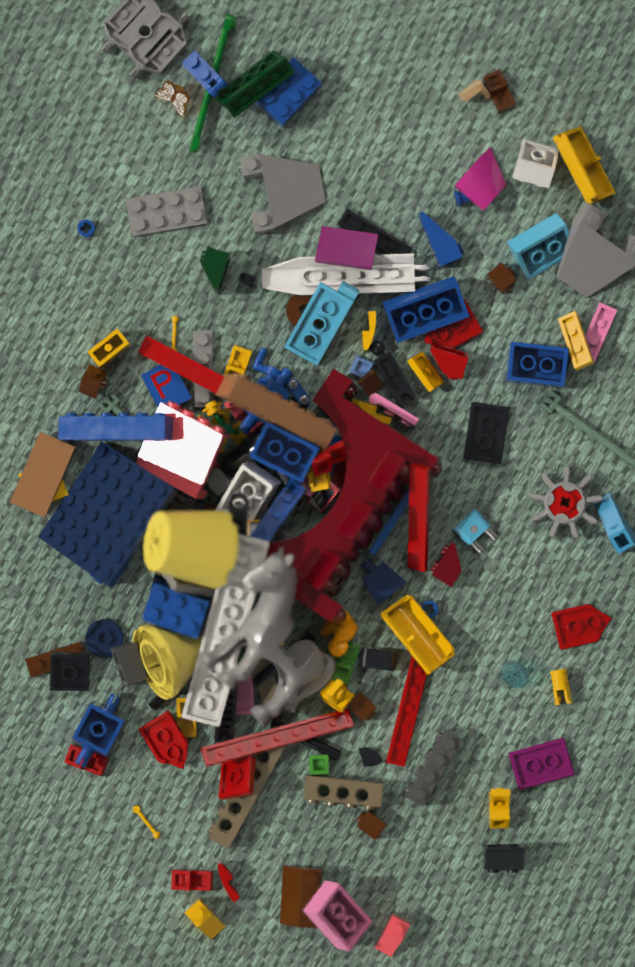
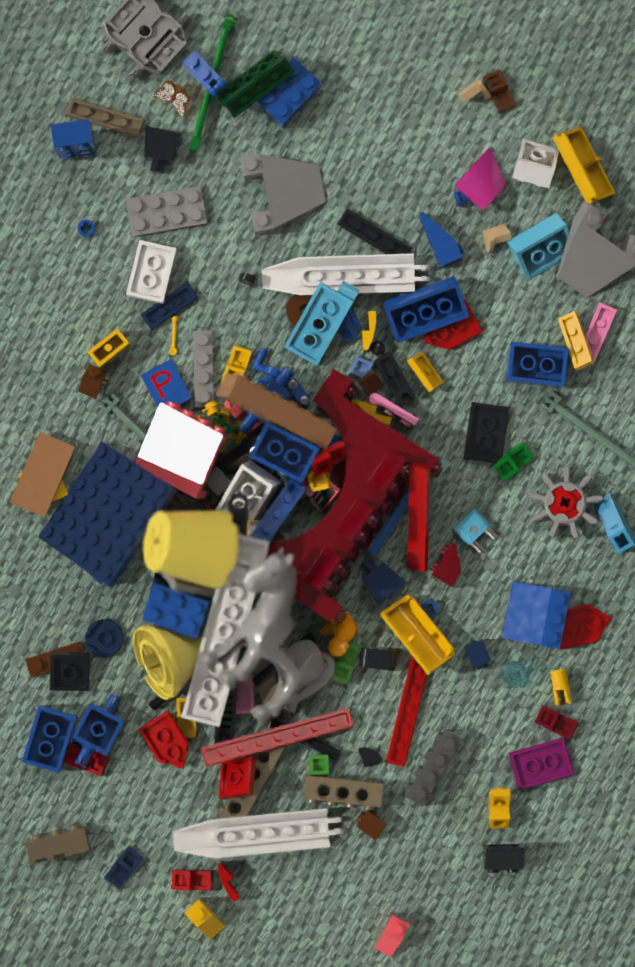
blue brick [58,413,173,441] -> none
dark grey hinge [110,642,147,686] -> none
yellow hinge [133,806,161,839] -> none
red tile [138,335,225,394] -> none
dark green slope [199,247,231,295] -> none
reddish brown slope [280,865,322,928] -> none
bright pink brick [303,881,372,951] -> none
magenta tile [315,226,378,270] -> none
yellow brick [319,679,355,712] -> none
reddish brown brick [348,691,376,721] -> none
red slope [430,343,469,380] -> none
reddish brown brick [486,262,516,294] -> none
none -> blue brick [22,705,78,773]
none -> dark tan wedge [25,824,91,866]
none -> blue brick [50,119,97,160]
none -> dark tan tile [66,98,144,138]
none -> dark blue slope [103,846,144,890]
none -> white plate [126,240,177,304]
none -> dark blue tile [140,282,199,331]
none -> black torso [144,126,182,174]
none -> white hinge [173,808,343,858]
none -> blue piece [338,307,362,343]
none -> dark blue brick [464,639,491,670]
none -> tan tile [482,224,512,253]
none -> green slope [493,441,534,481]
none -> blue slope [502,581,571,649]
none -> dark red slope [534,705,579,740]

